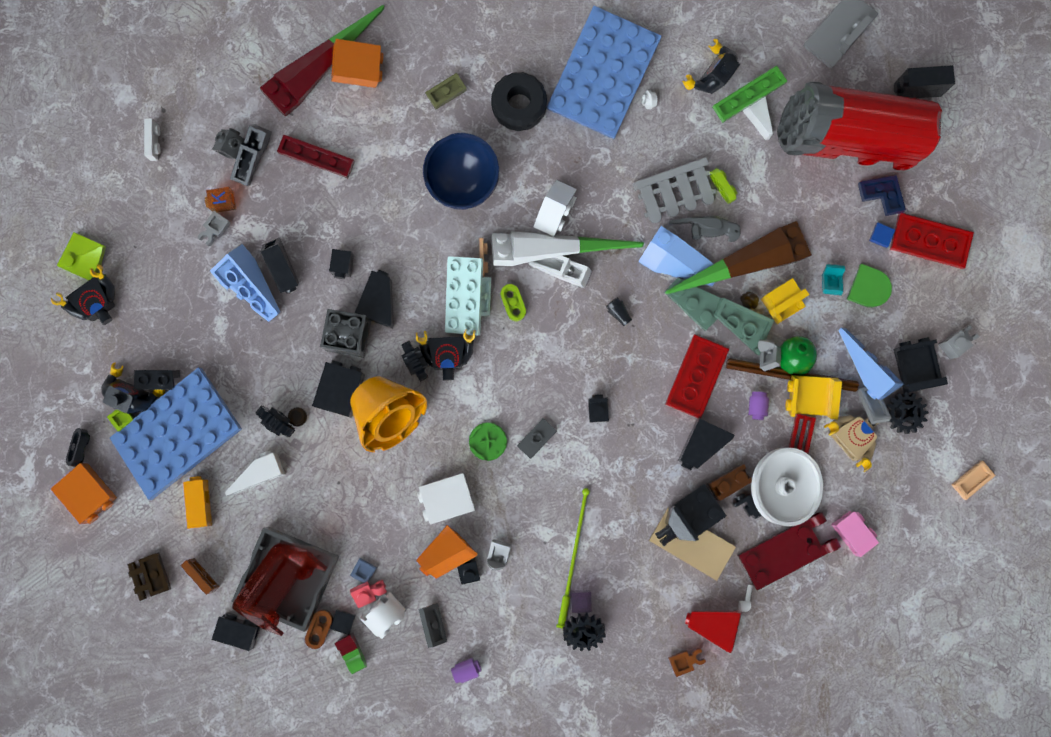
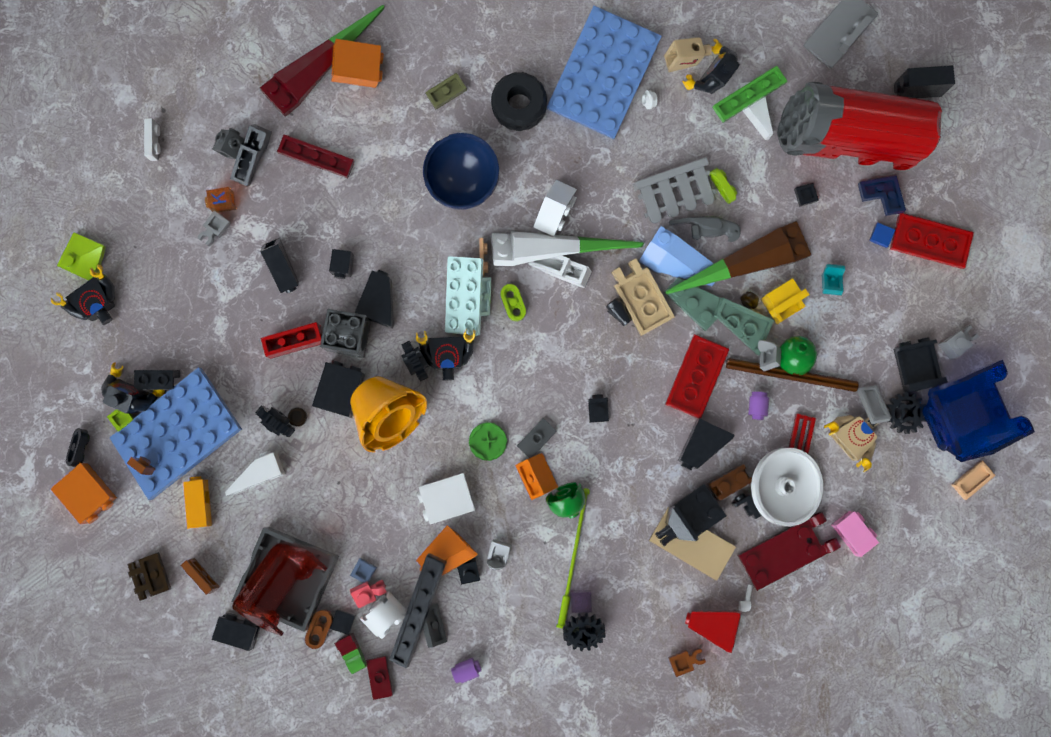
light blue wedge [210,244,280,322] -> none
yellow panel [785,375,842,420] -> none
light blue wedge [839,328,904,400] -> none
bright green tile [847,264,892,308] -> none
none -> dark orange plate [127,456,155,475]
none -> red brick [261,322,323,359]
none -> dark red plate [366,656,393,700]
none -> black tile [389,553,447,668]
none -> orange panel [515,453,558,500]
none -> green cylinder [546,482,586,519]
none -> tan tile [611,258,675,336]
none -> tan torso [664,37,712,73]
none -> black tile [794,183,819,207]
none -> clear blue windscreen [922,359,1035,462]

